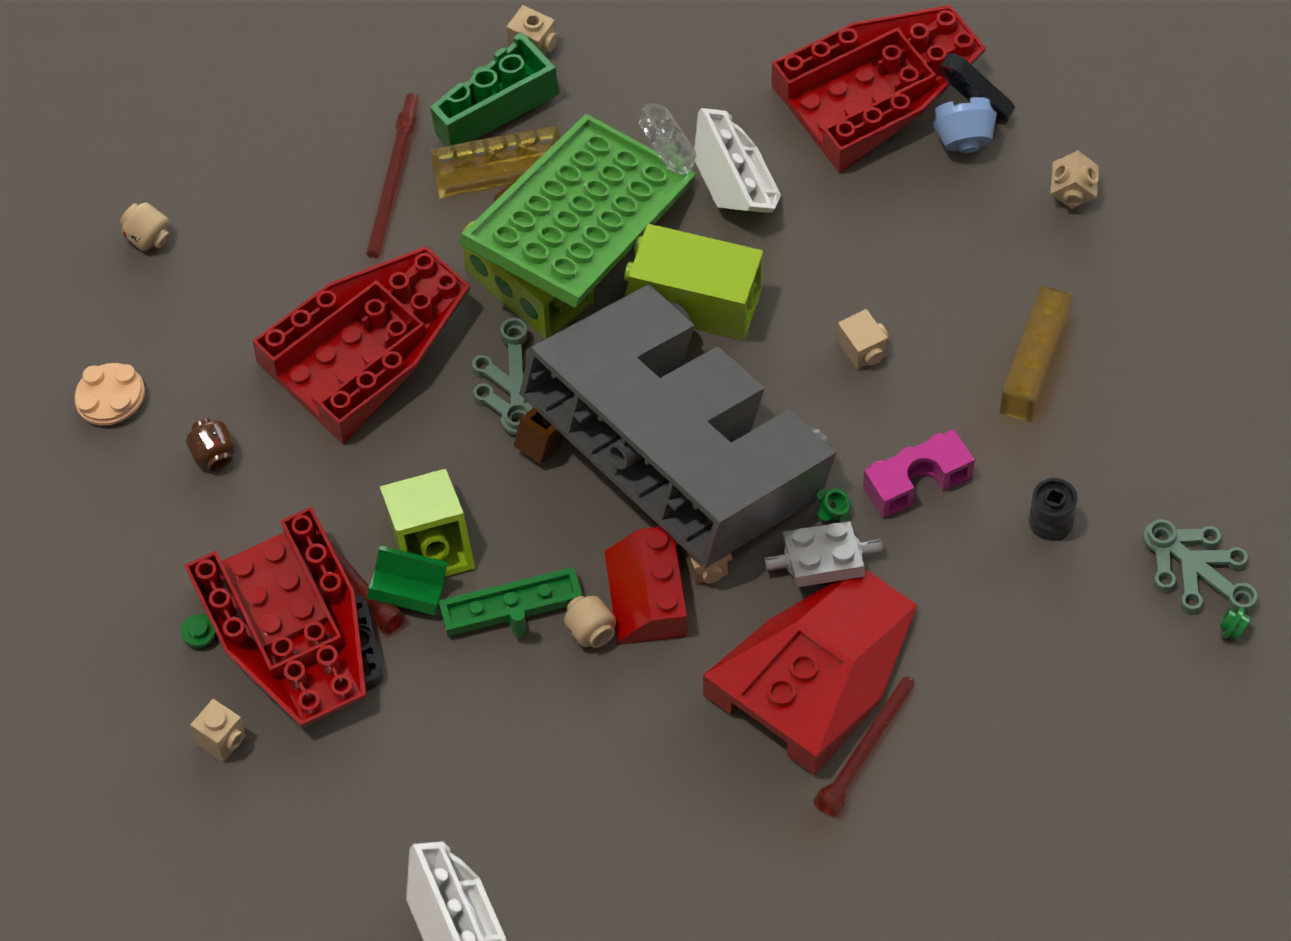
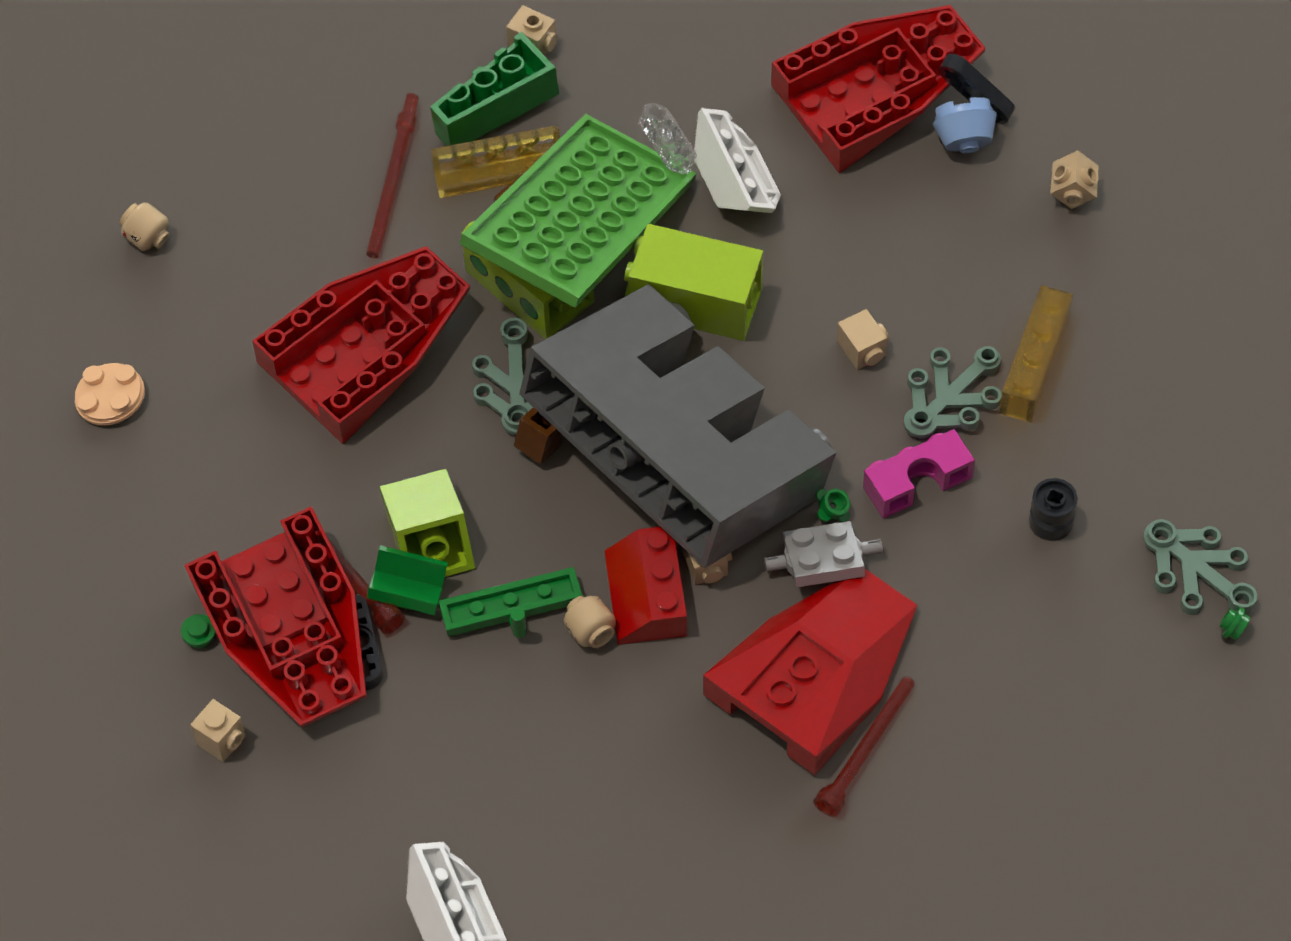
reddish brown head [186,418,236,471] -> none
none -> sand green plant [904,346,1002,439]

